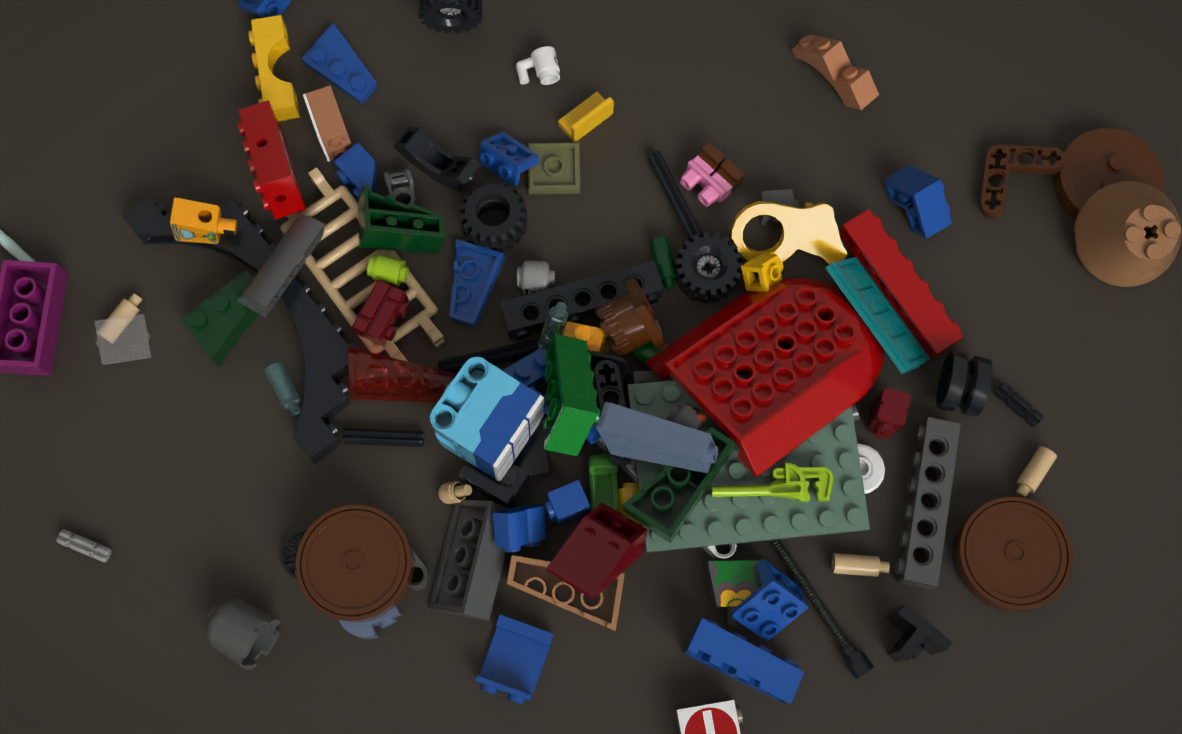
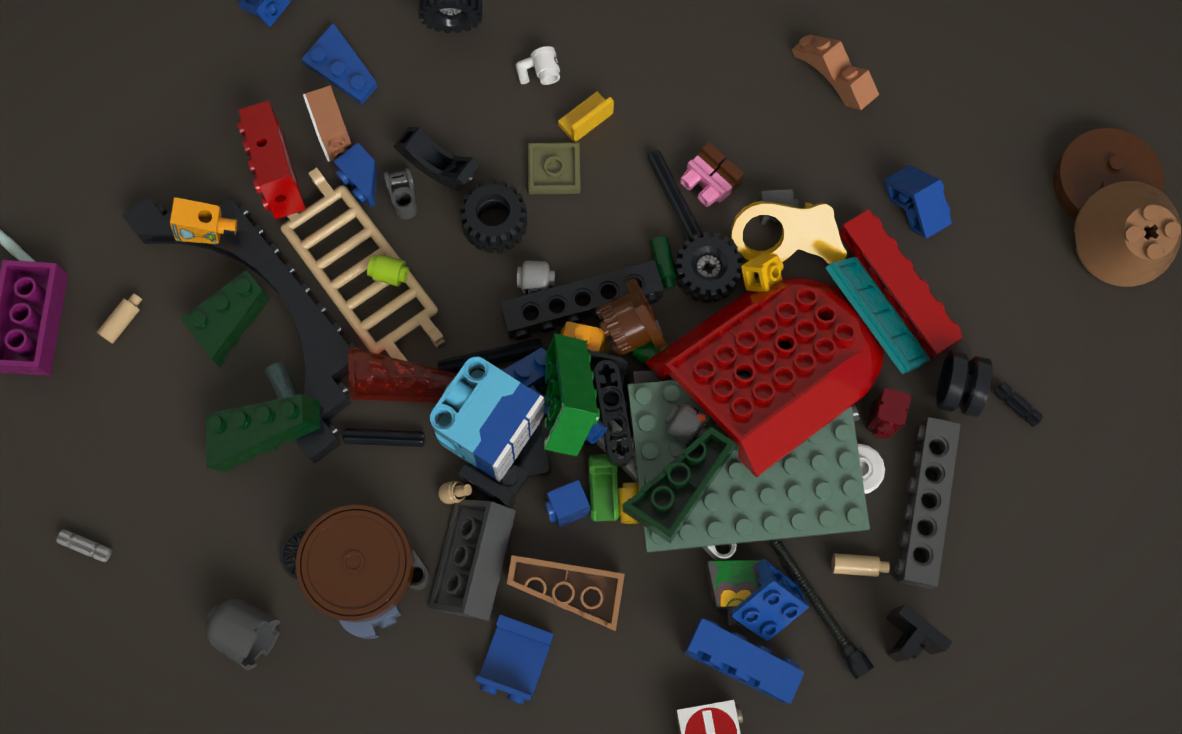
clear piece [94,314,151,365] -> none
dark grey brick [237,216,325,318] -> none
yellow arch [249,15,300,121] -> none
dark red brick [352,280,410,346] -> none
dark green wedge [357,185,445,255] -> none
blue wing [449,239,506,328] -> none
blue bracket [479,131,540,187] -> none
blue brick [493,504,547,552] -> none
clear light blue cylinder [538,302,569,351] -> none
dark red slope [546,502,648,600] -> none
sand blue slope [596,402,718,473] -> none
lime piece [711,462,833,503] -> none
reddish brown brick [954,497,1073,612] -> none
reddish brown beam [981,145,1065,219] -> none
tan cylinder [1015,446,1057,498] -> none
none -> dark green wedge [205,394,321,473]

